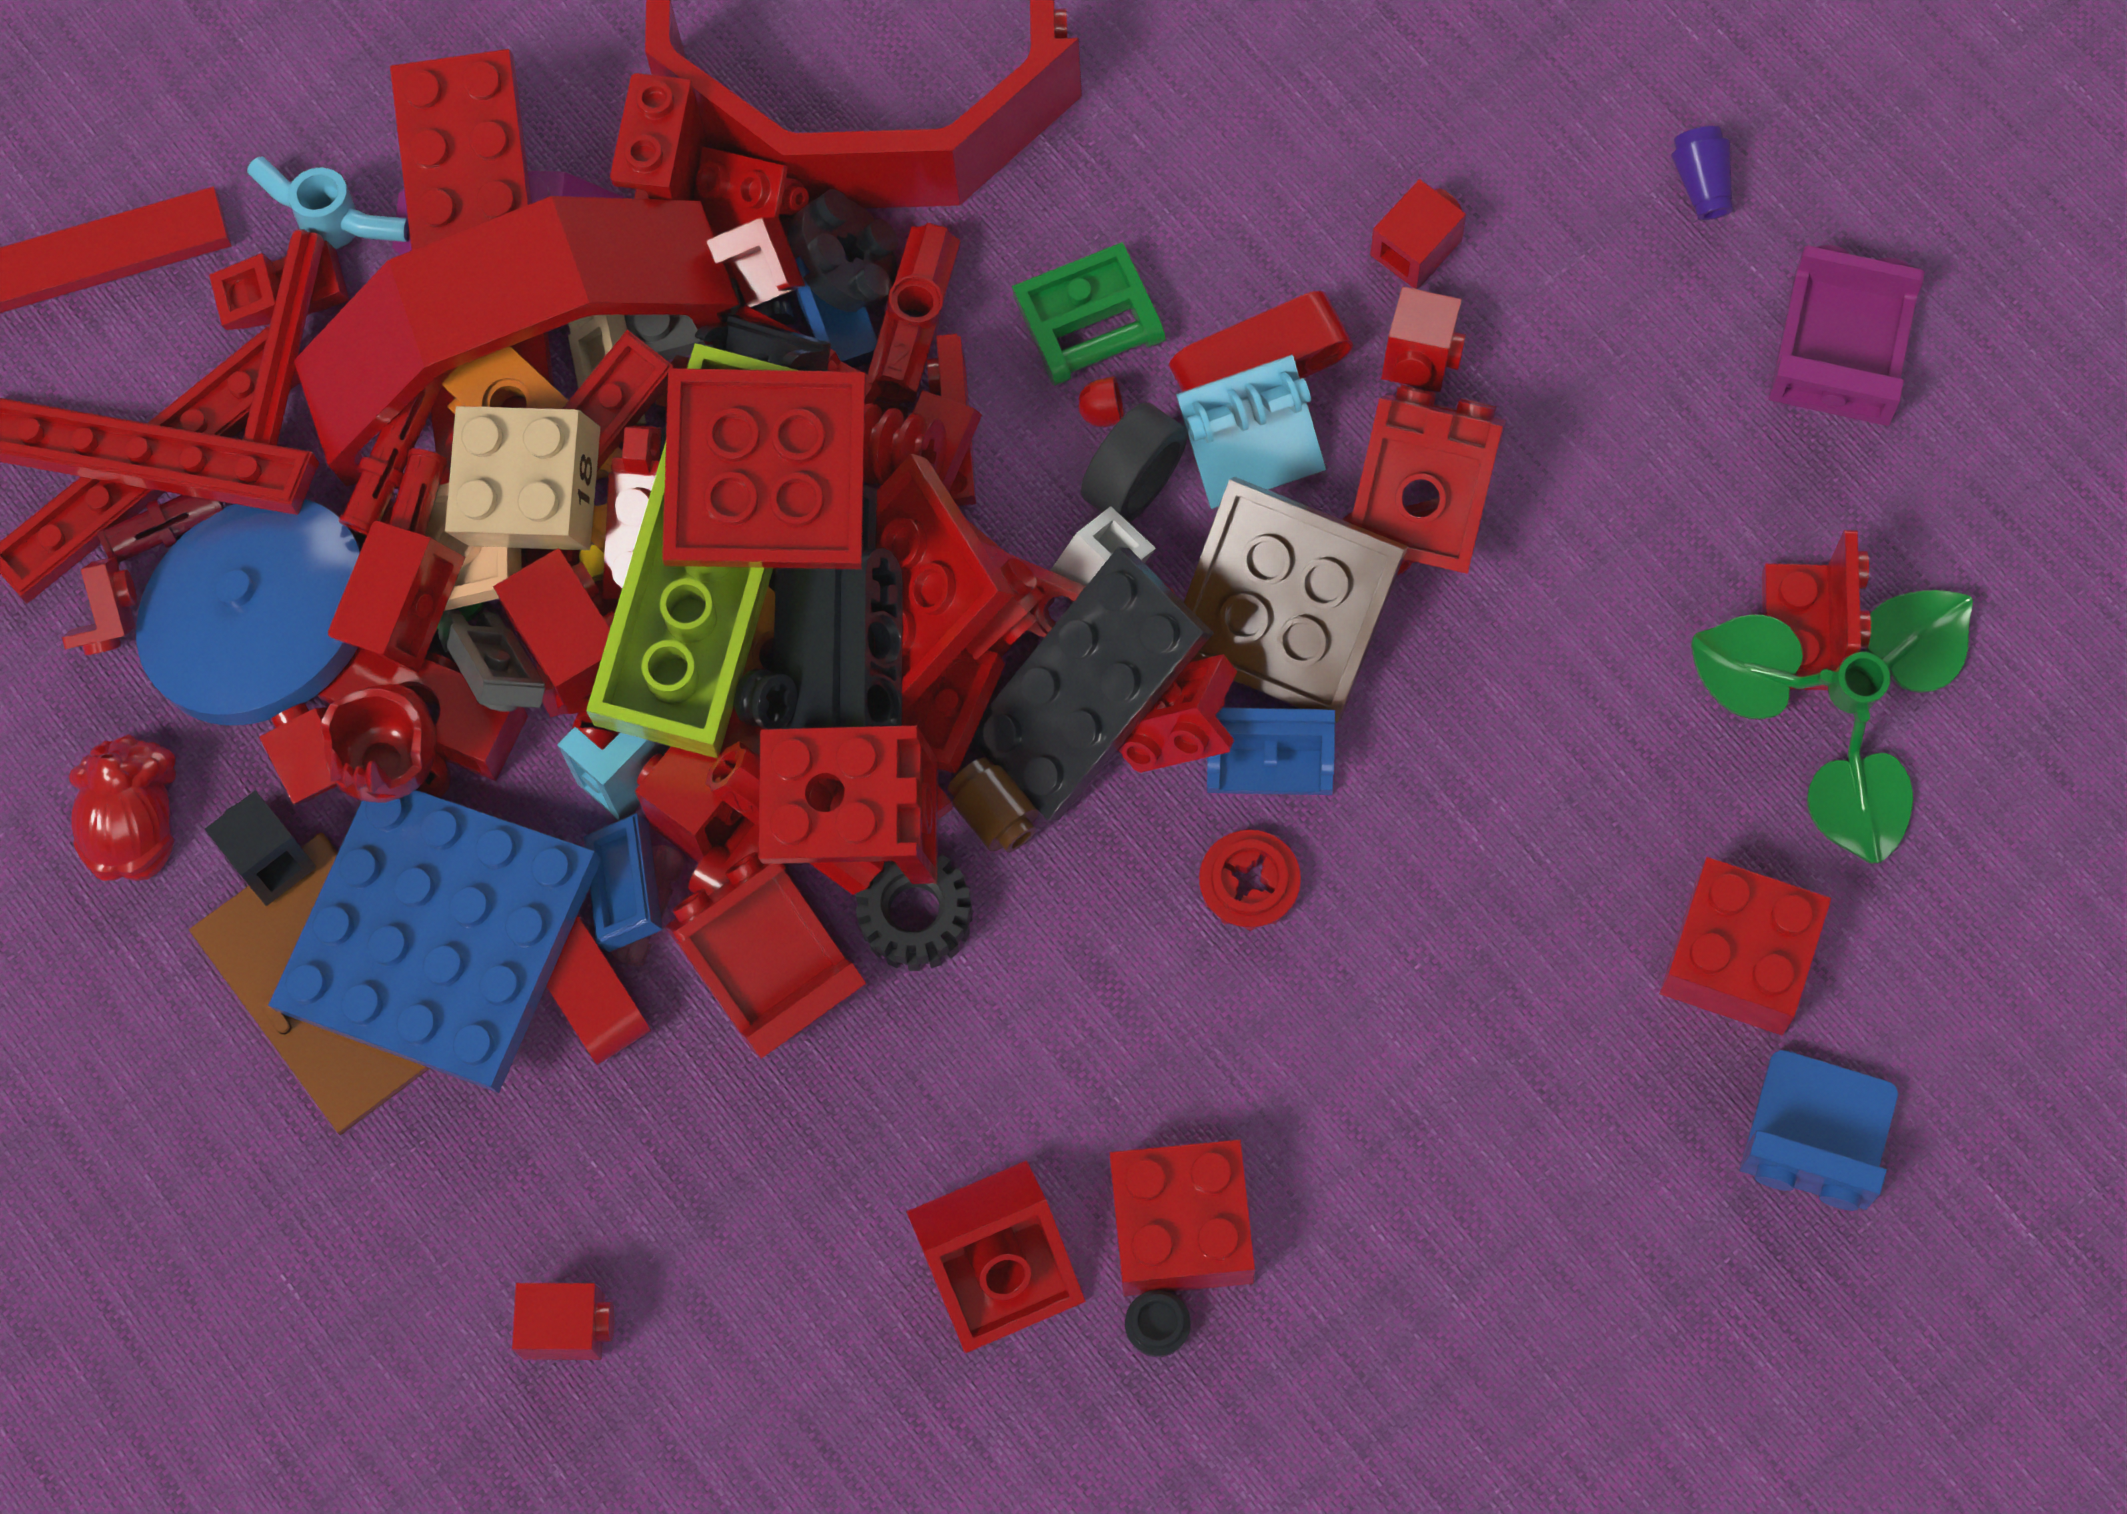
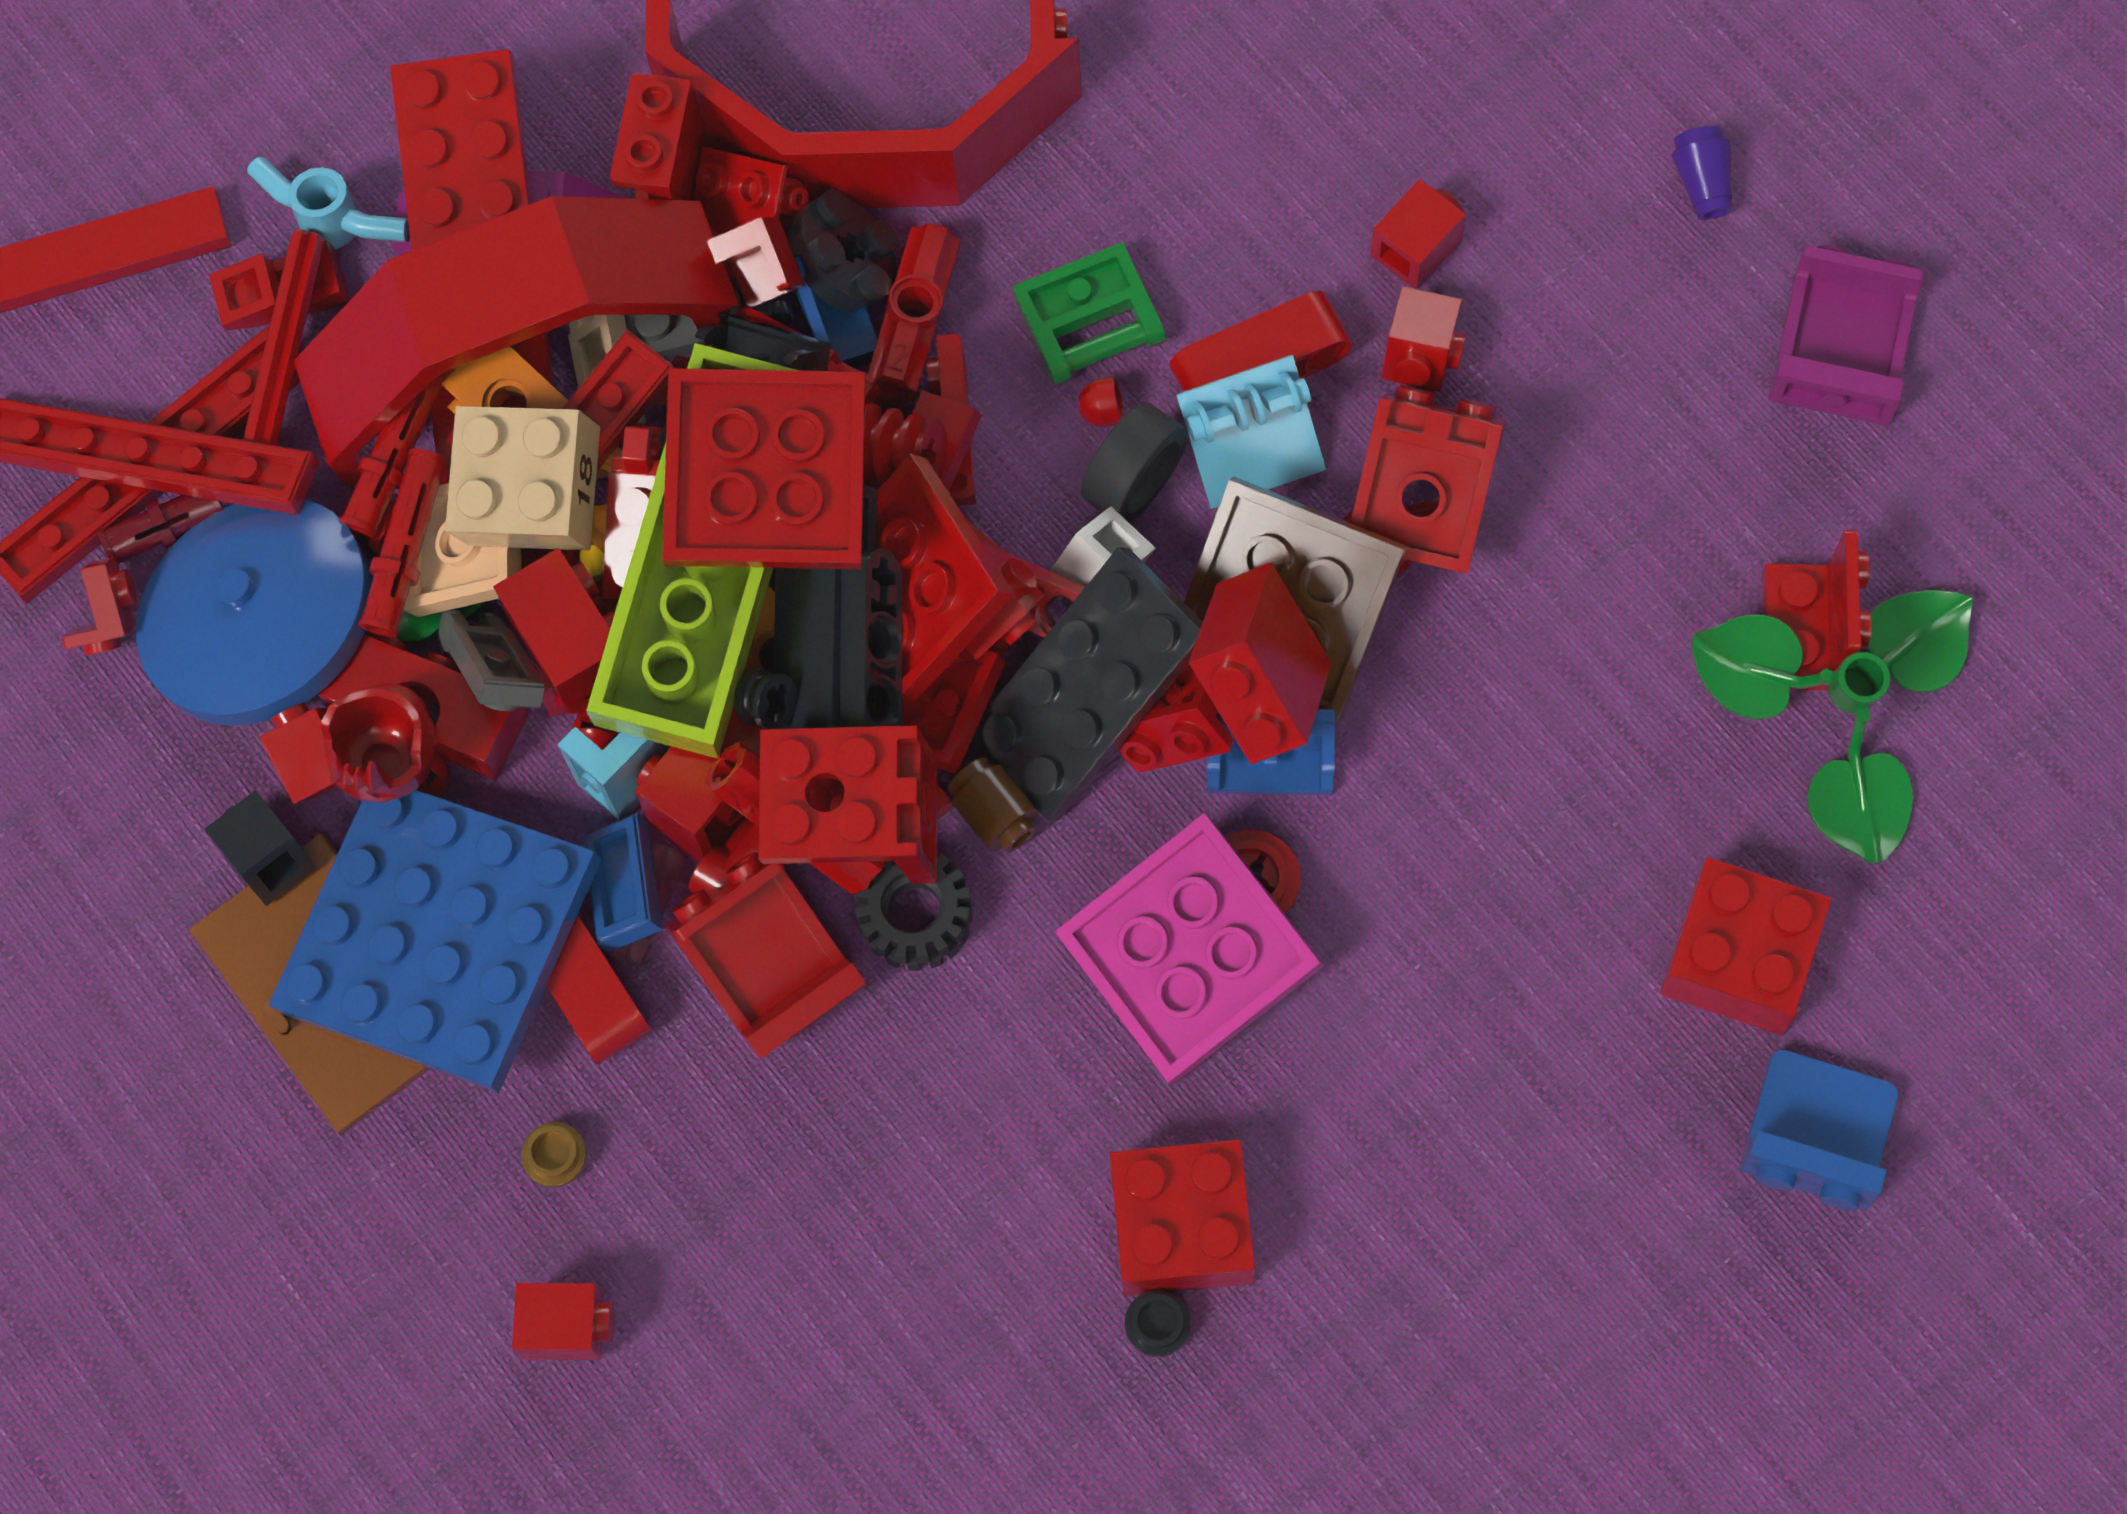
red hair [68,734,177,882] -> none
red panel [328,521,466,673] -> none
red slope [906,1160,1086,1354] -> none
none -> pearl gold plate [521,1122,587,1188]
none -> dark pink plate [1055,813,1324,1085]
none -> red brick [1188,562,1332,765]

